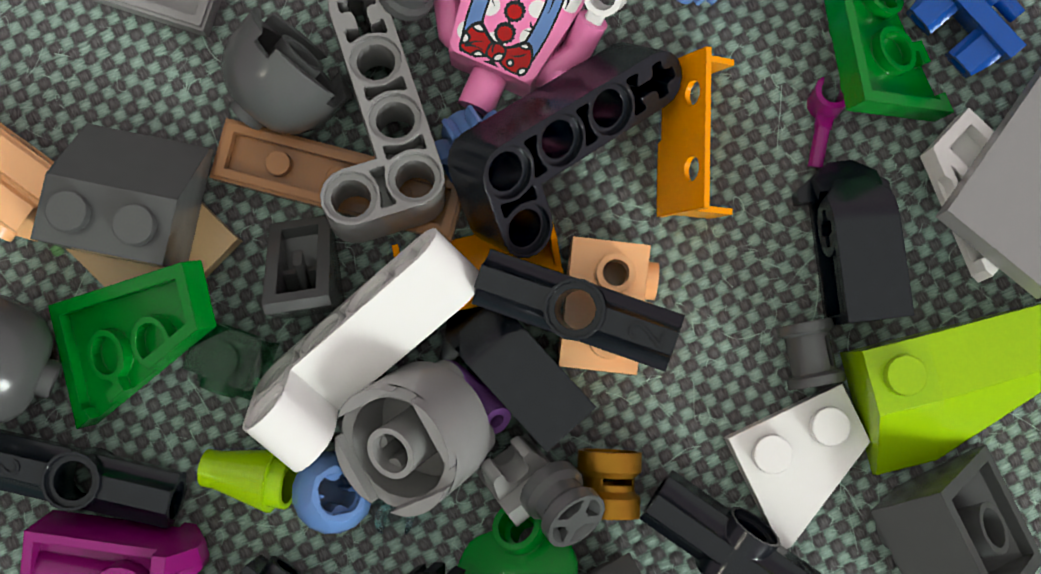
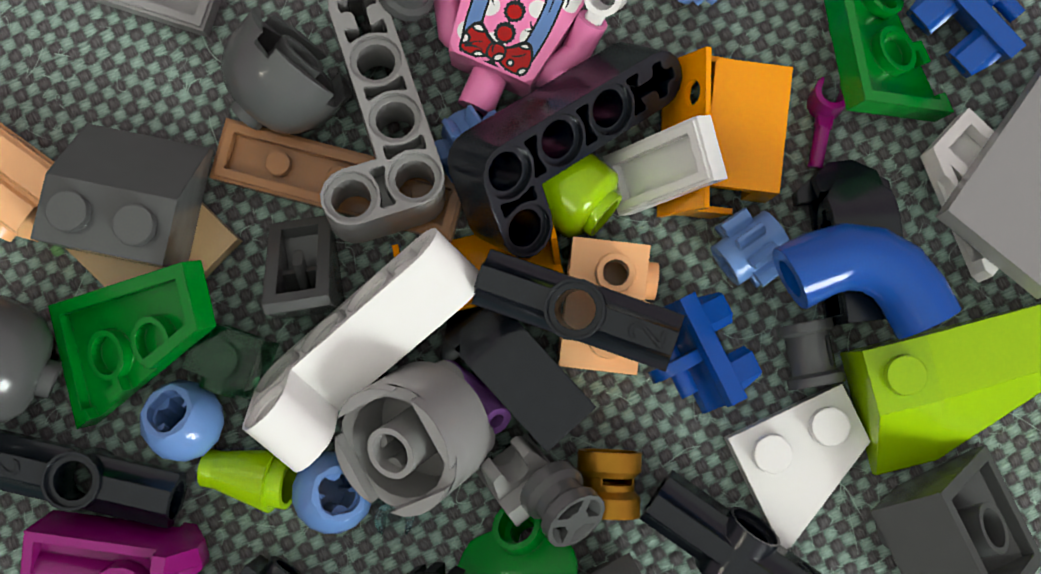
none -> medium blue piece [140,379,224,462]
none -> lime head [542,153,622,238]
none -> white tile [603,115,728,216]
none -> blue hips [648,292,762,414]
none -> light orange panel [710,58,793,203]
none -> medium blue gear [710,207,790,288]
none -> blue cylinder [772,223,962,340]

